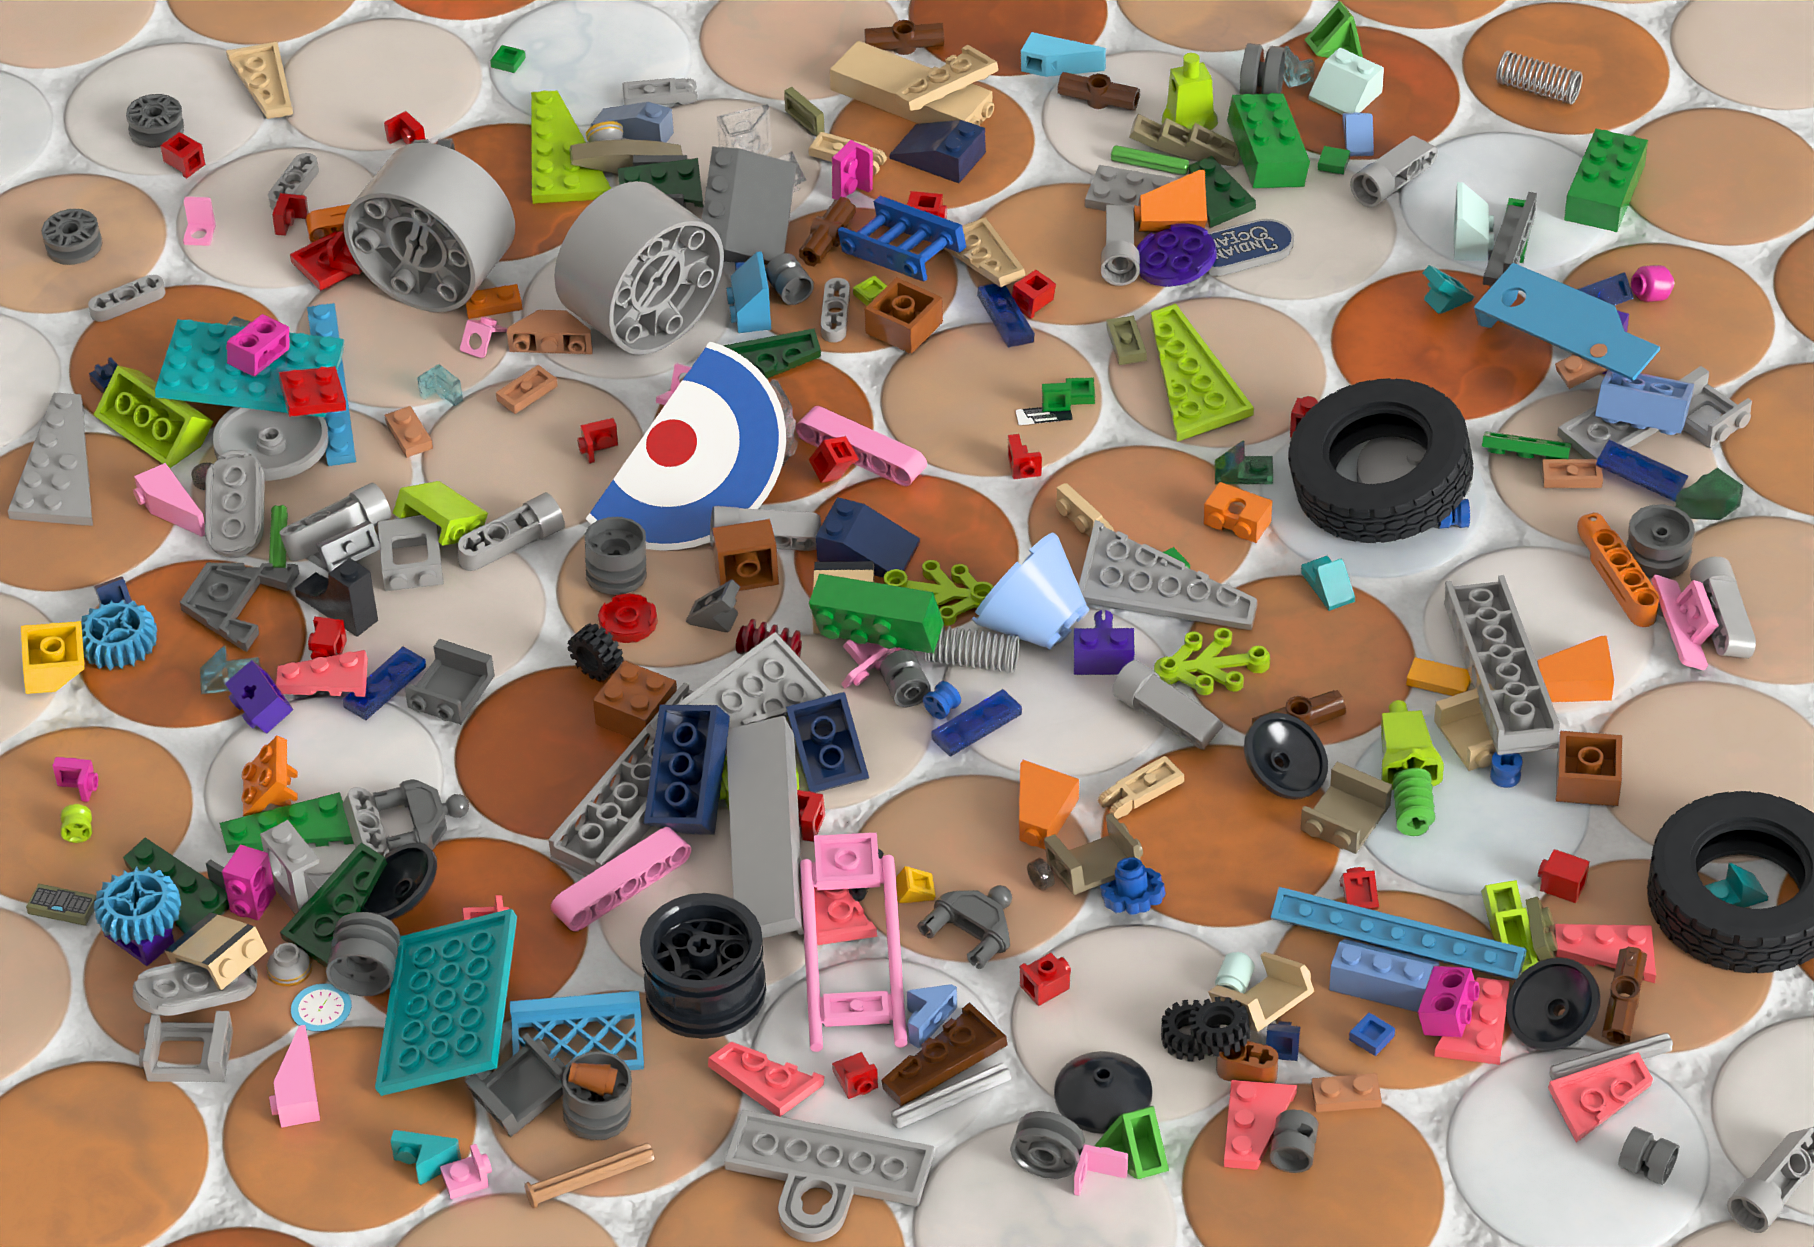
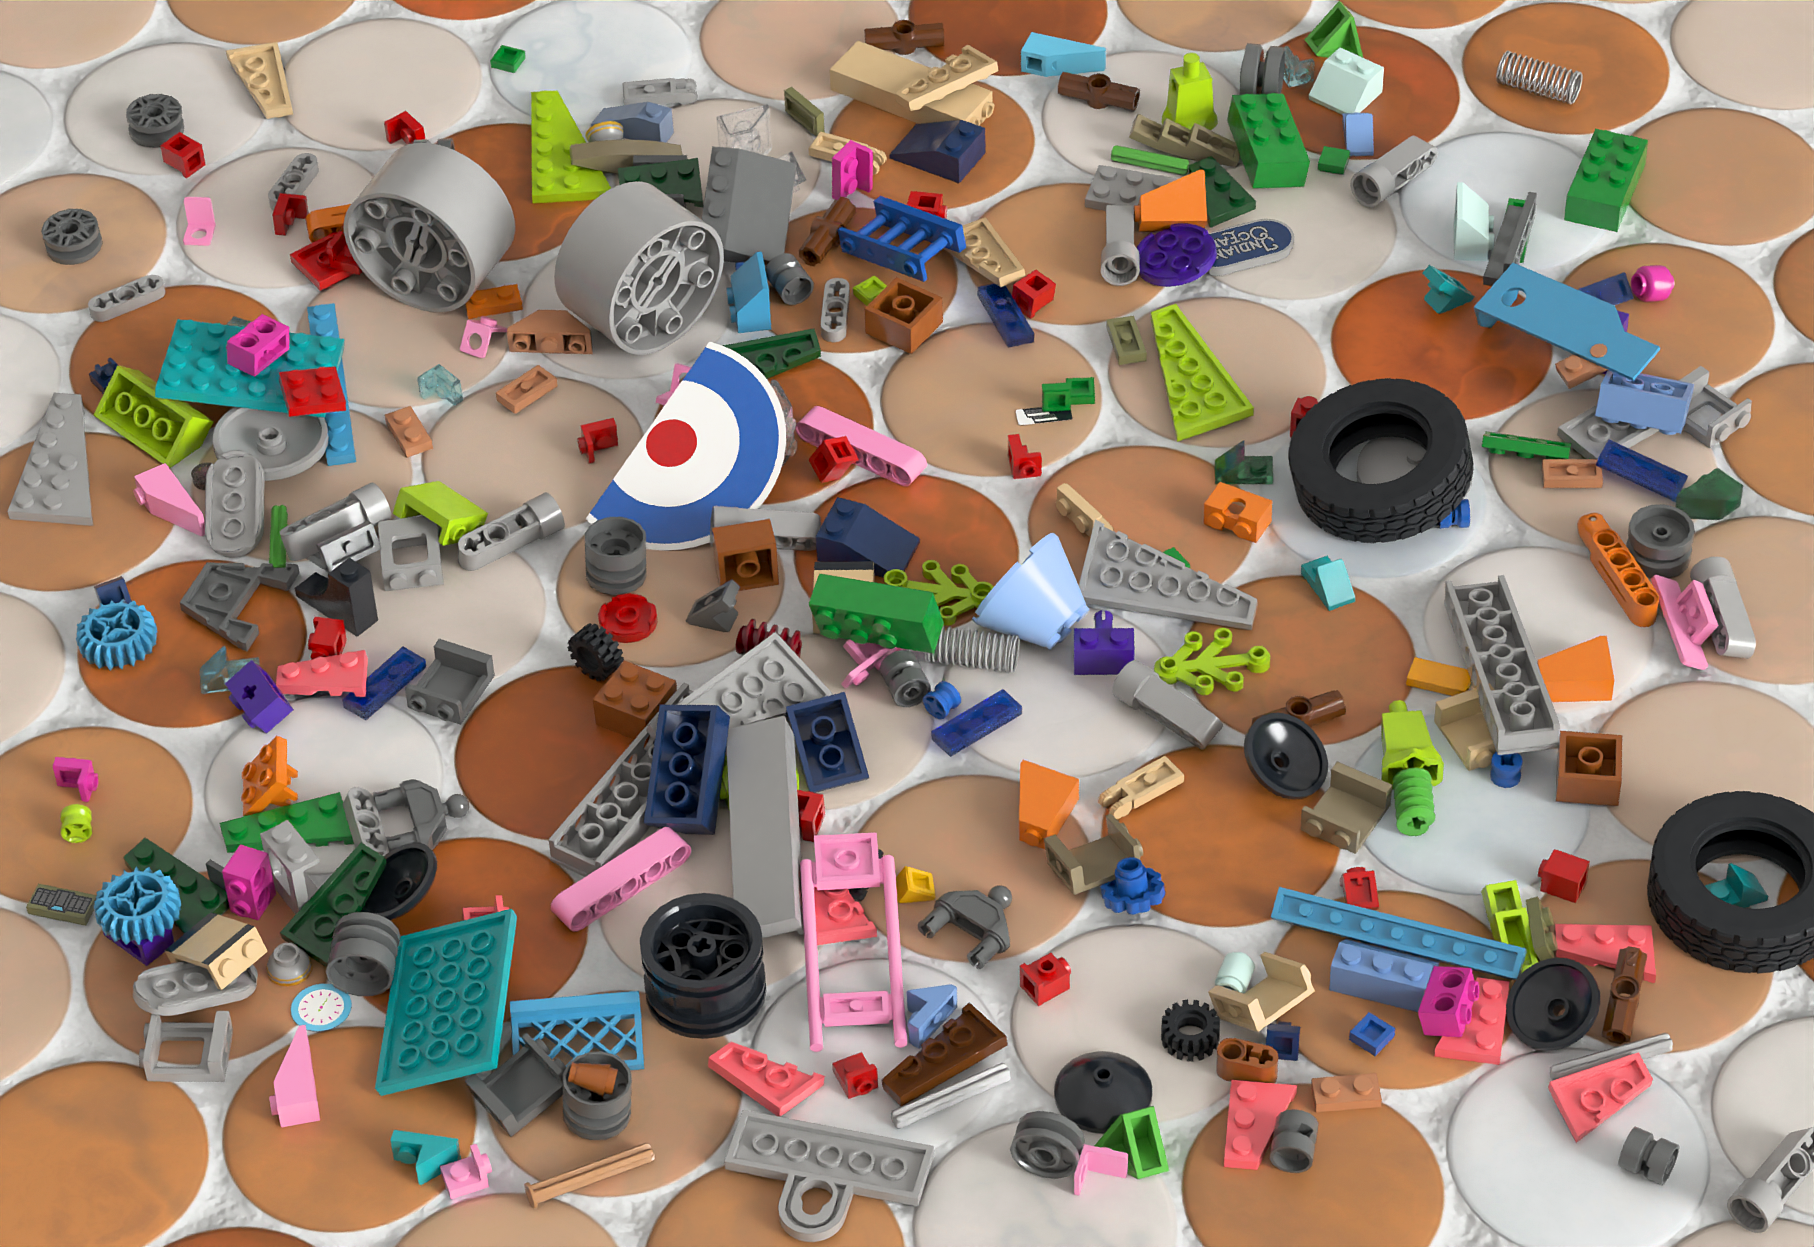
yellow slope [21,621,85,694] -> none
clear smoke tile [1027,858,1055,891] -> none
black tyre [1189,997,1250,1057] -> none

